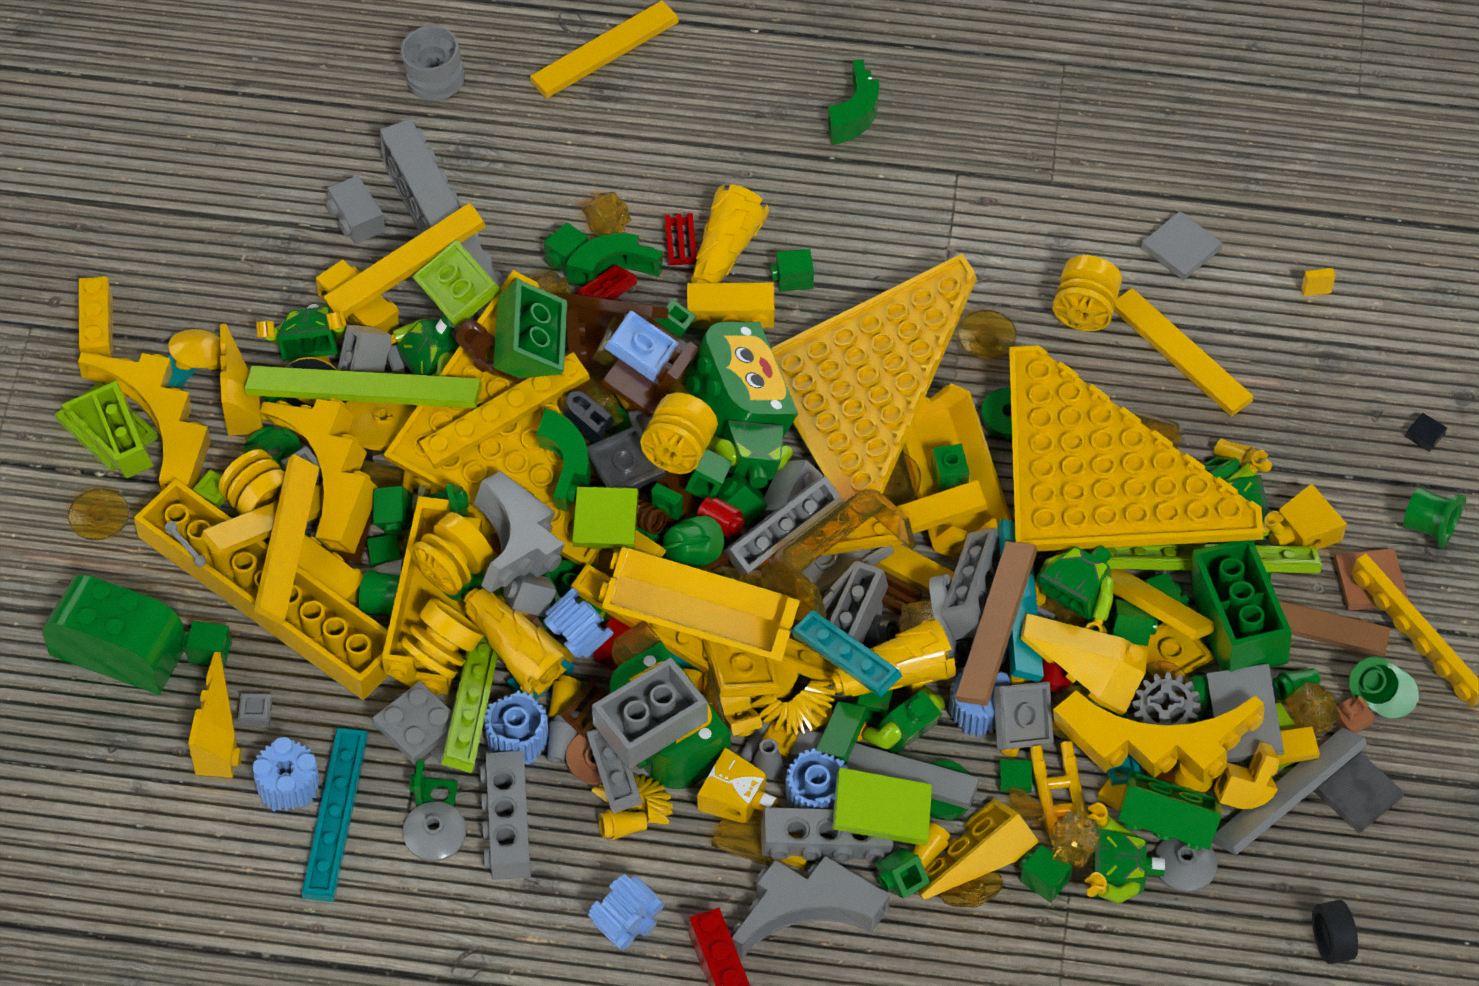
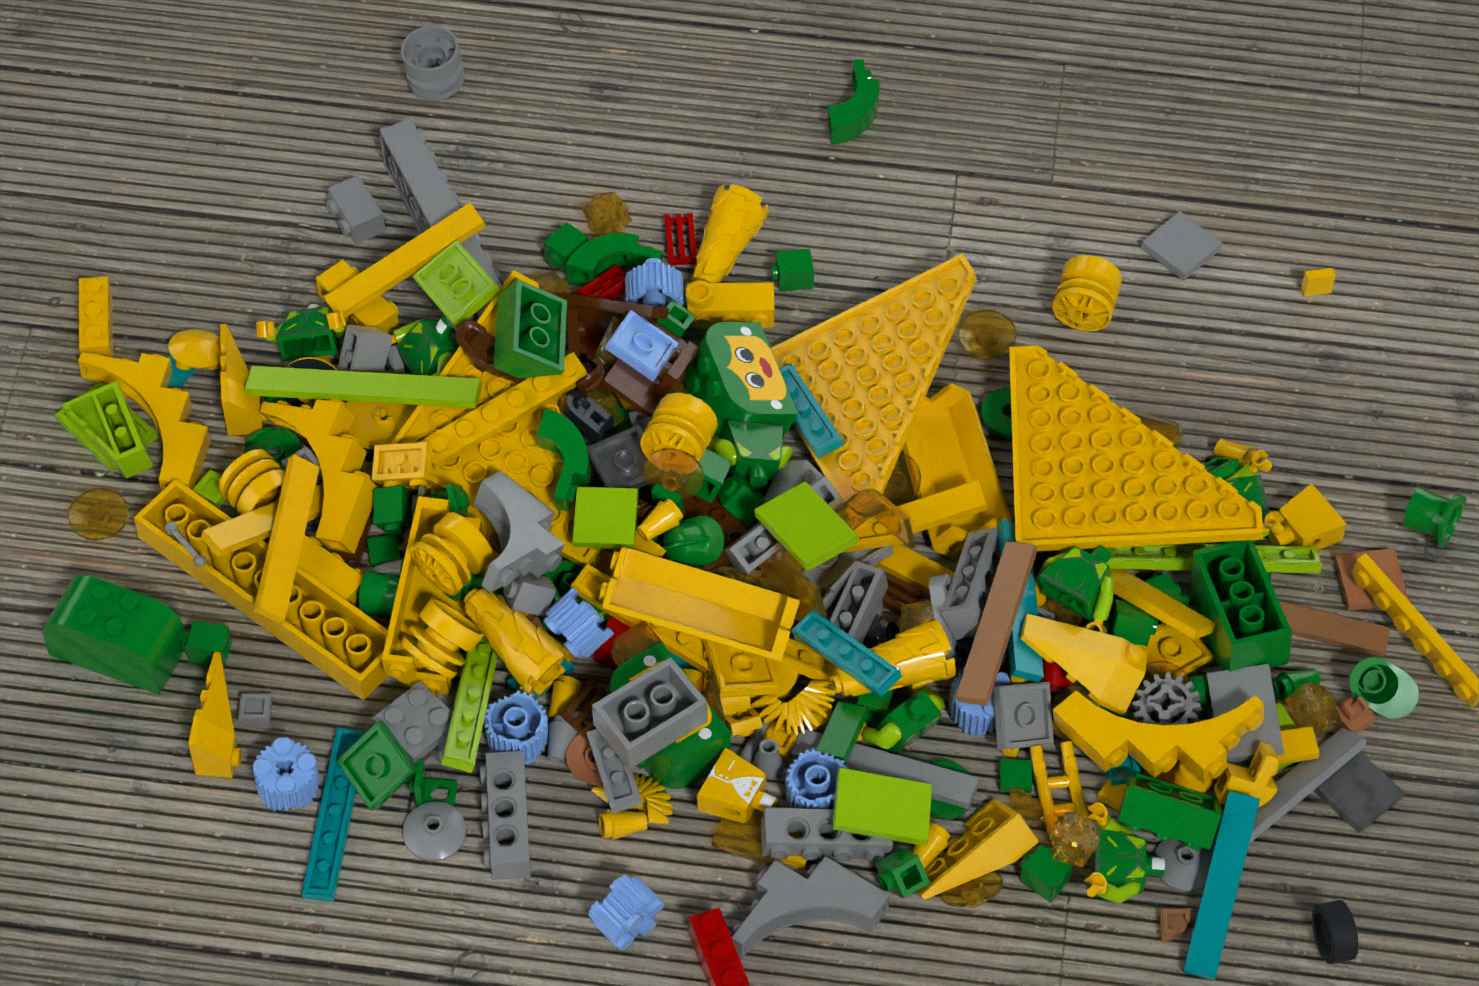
yellow tile [530,0,679,99] -> none
red brick [697,497,744,538] -> none
green brick [931,443,970,493] -> none
yellow tile [1114,288,1254,417] -> none
black tile [1405,413,1447,452] -> none
none -> green tile [336,721,419,811]
none -> yellow bracket [372,442,439,490]
none -> reddish brown piece [573,356,605,394]
none -> light blue brick [625,258,684,320]
none -> yellow cone [637,499,683,542]
none -> clear yellow dish [644,448,704,499]
none -> yellow tile [685,280,714,310]
none -> lime tile [754,481,859,572]
none -> teal tile [780,363,844,459]
none -> medium nougat tile [1159,908,1192,942]
none -> teal tile [1183,791,1260,981]

